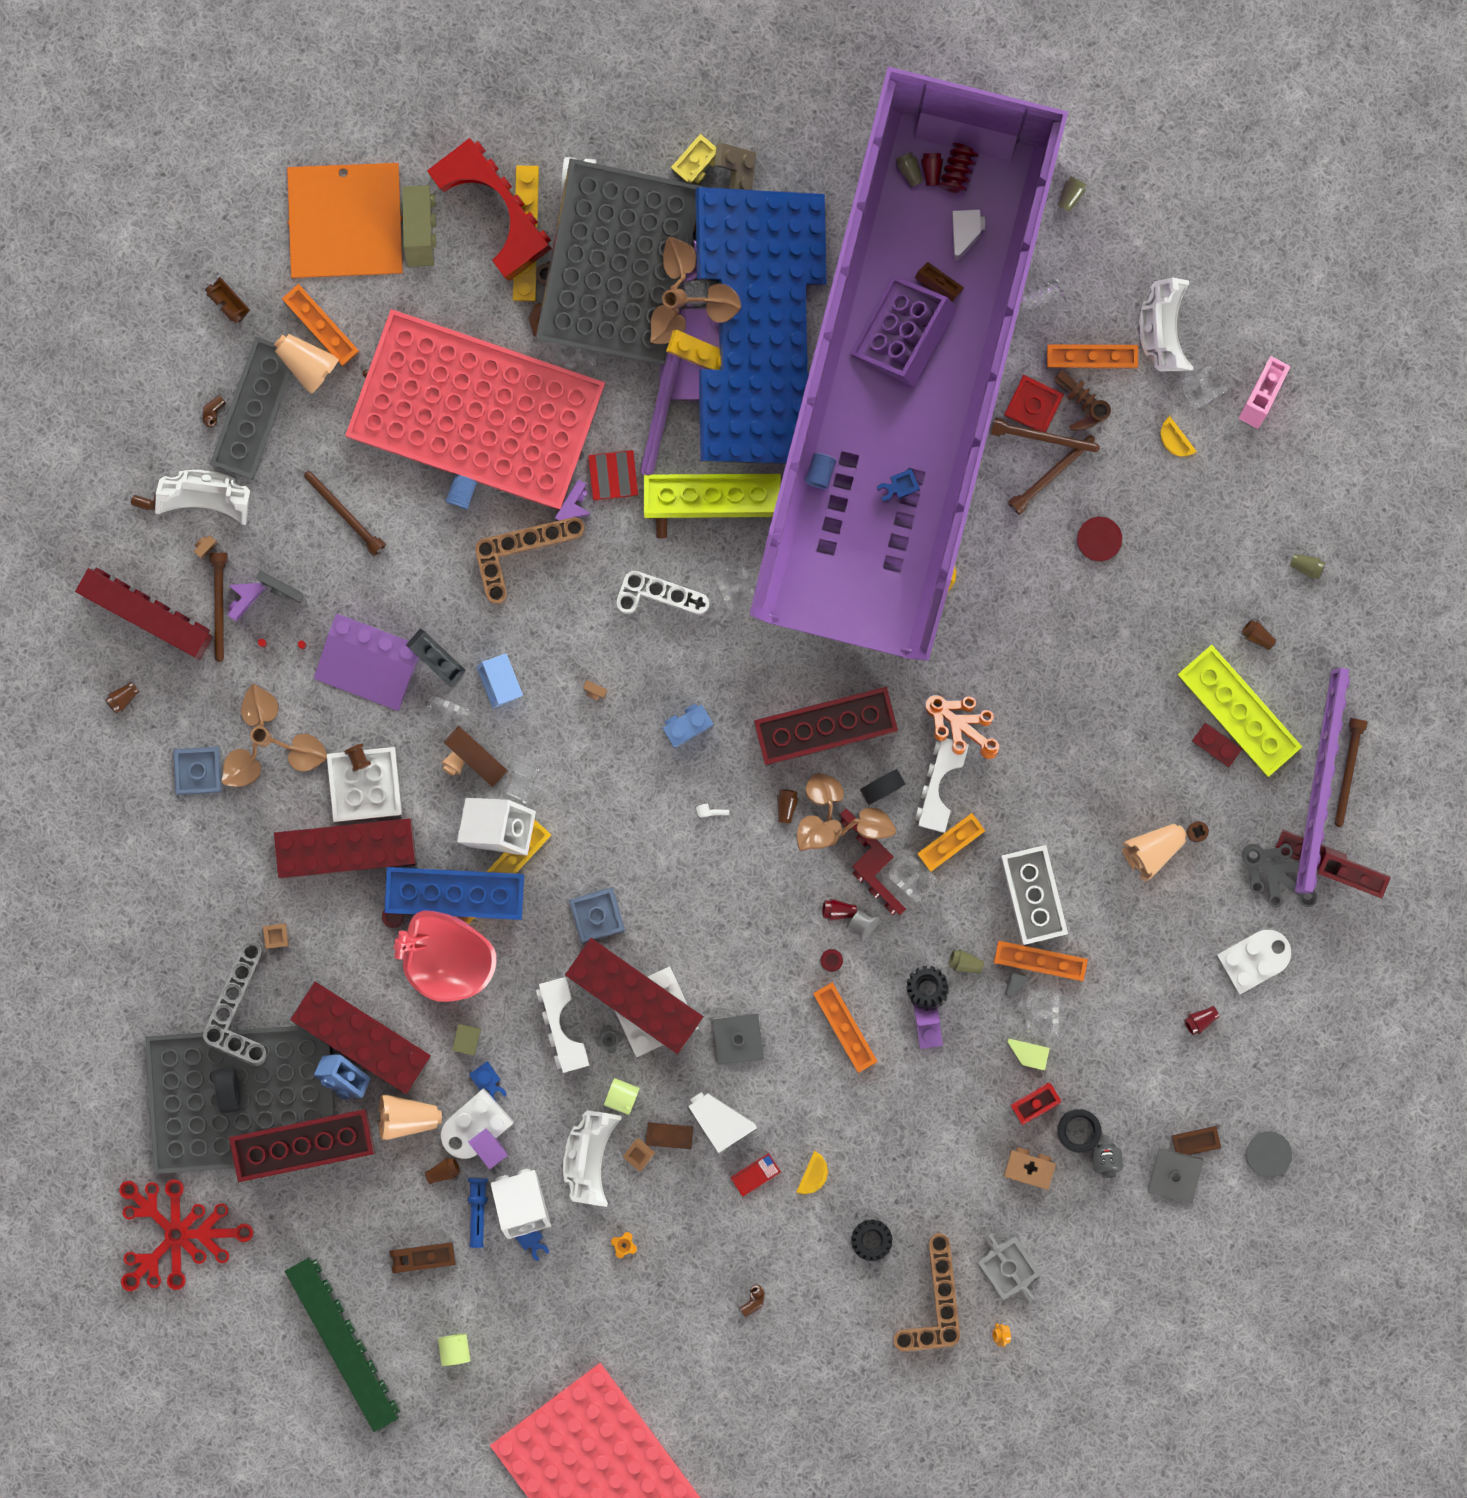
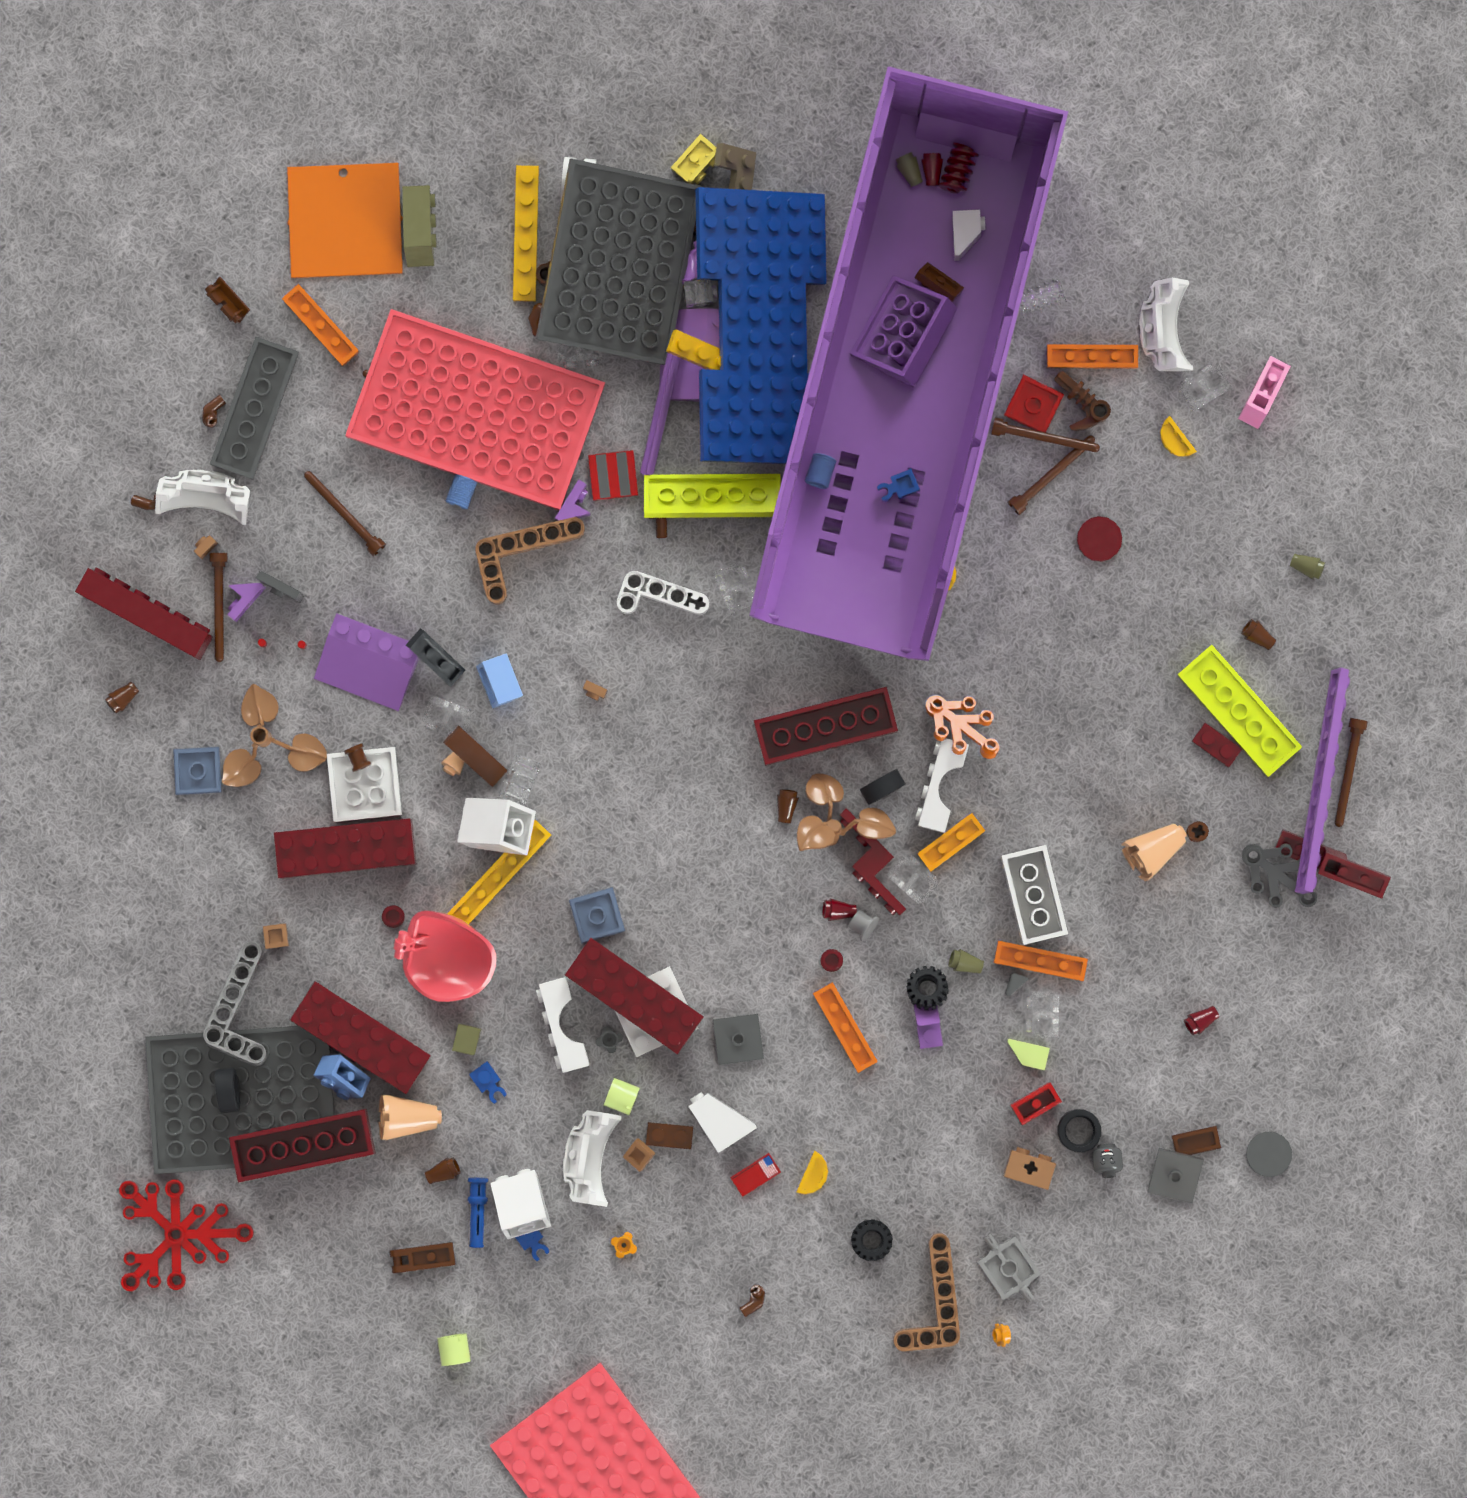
light nougat cone [274,334,339,394] -> none
dark green brick [285,1256,401,1432] -> none
blue plate [384,867,525,920] -> none
red arch [427,138,552,281] -> none
white plate [441,1088,514,1159] -> none
medium lavender slope [468,1128,508,1169] -> none
medium nougat plant [650,237,741,344] -> none
medium blue brick [663,704,714,749] -> none
white hand [696,803,729,818] -> none
olive cone [1058,176,1086,212] -> none
white plate [1217,930,1291,995] -> none

